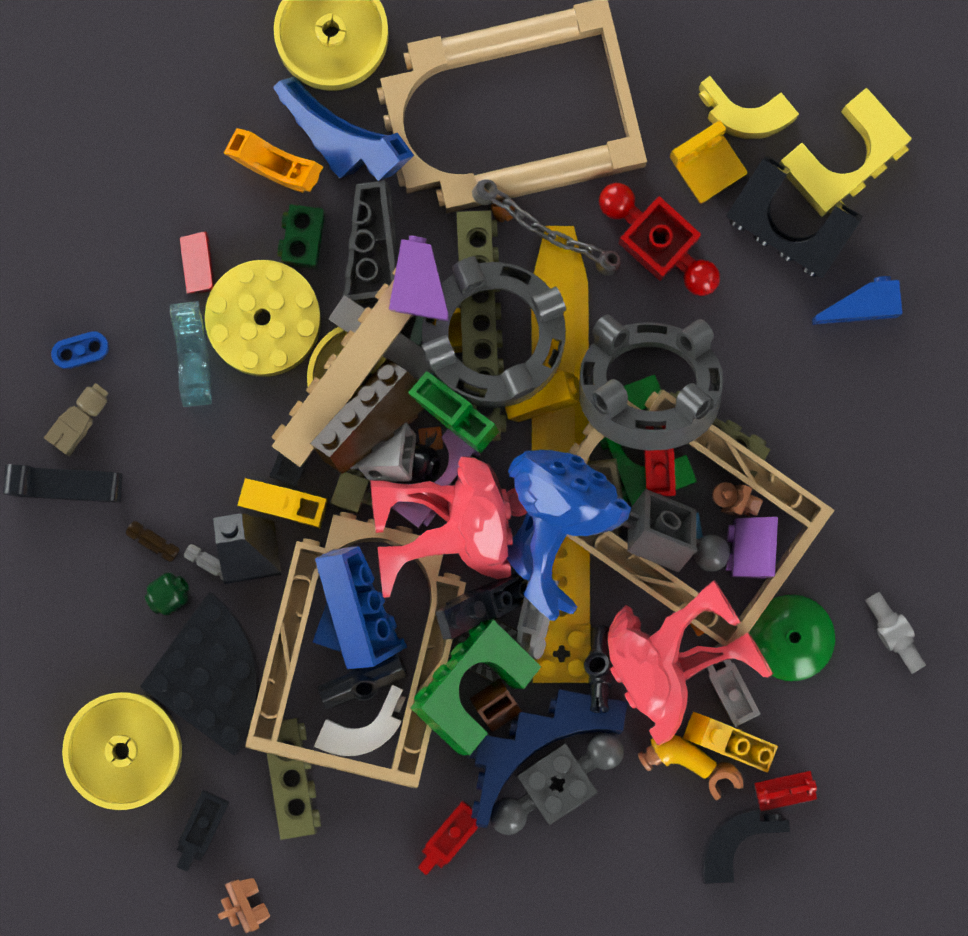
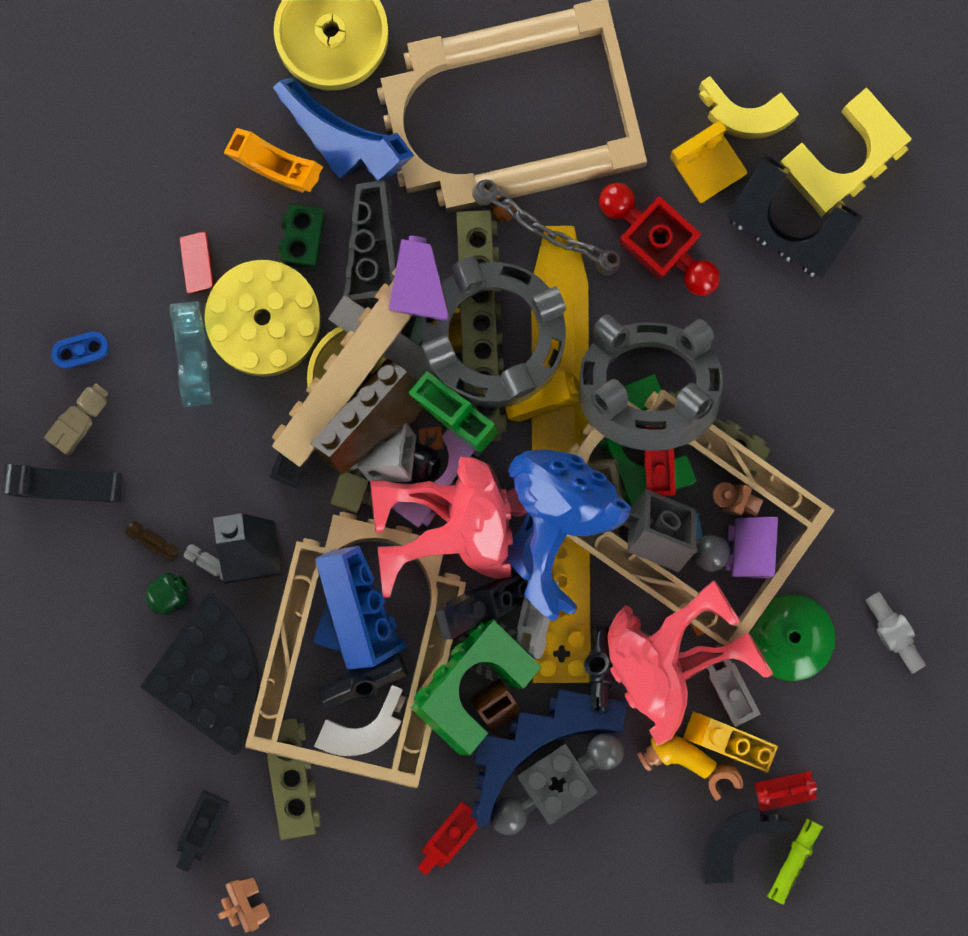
light yellow piece [62,692,182,810] -> none
yellow slope [237,478,328,529] -> none
blue slope [812,276,902,325] -> none
none -> lime pin [767,818,823,905]

